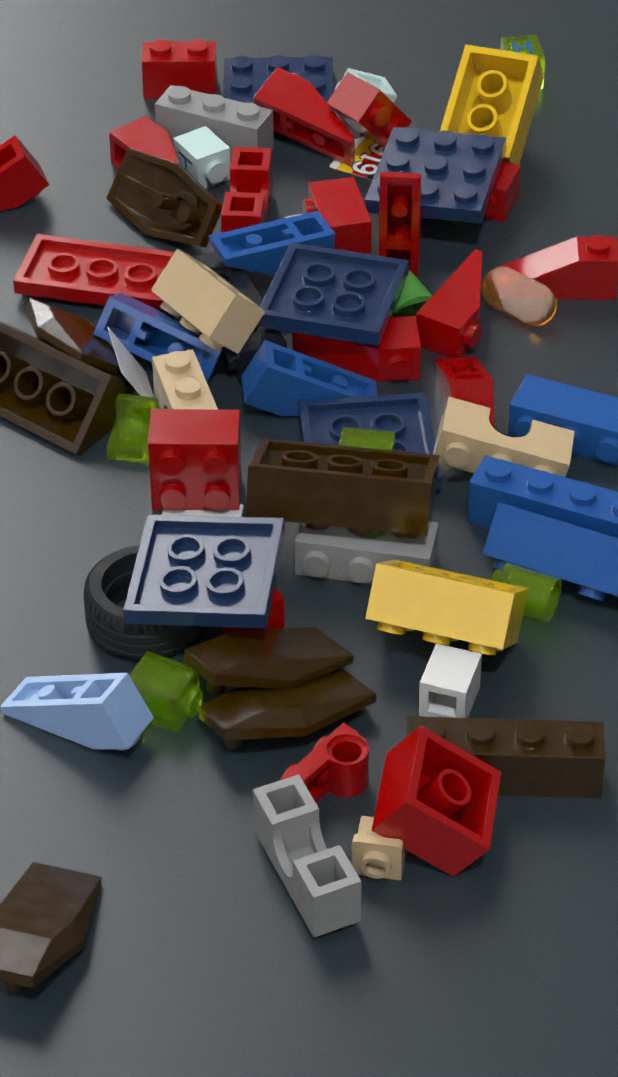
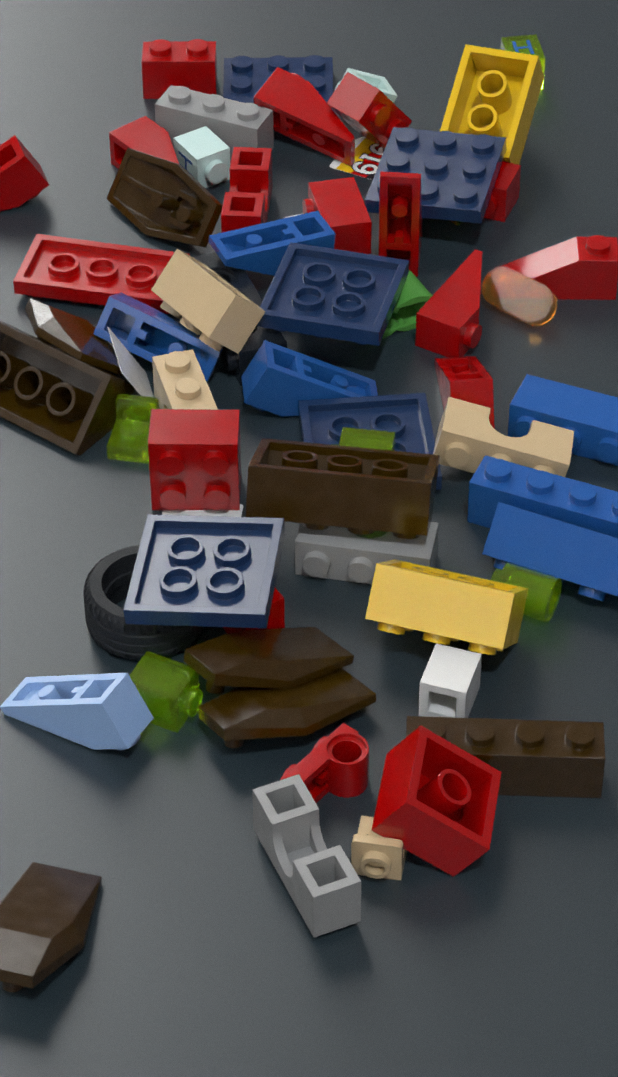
red slope [292,316,421,382] -> none

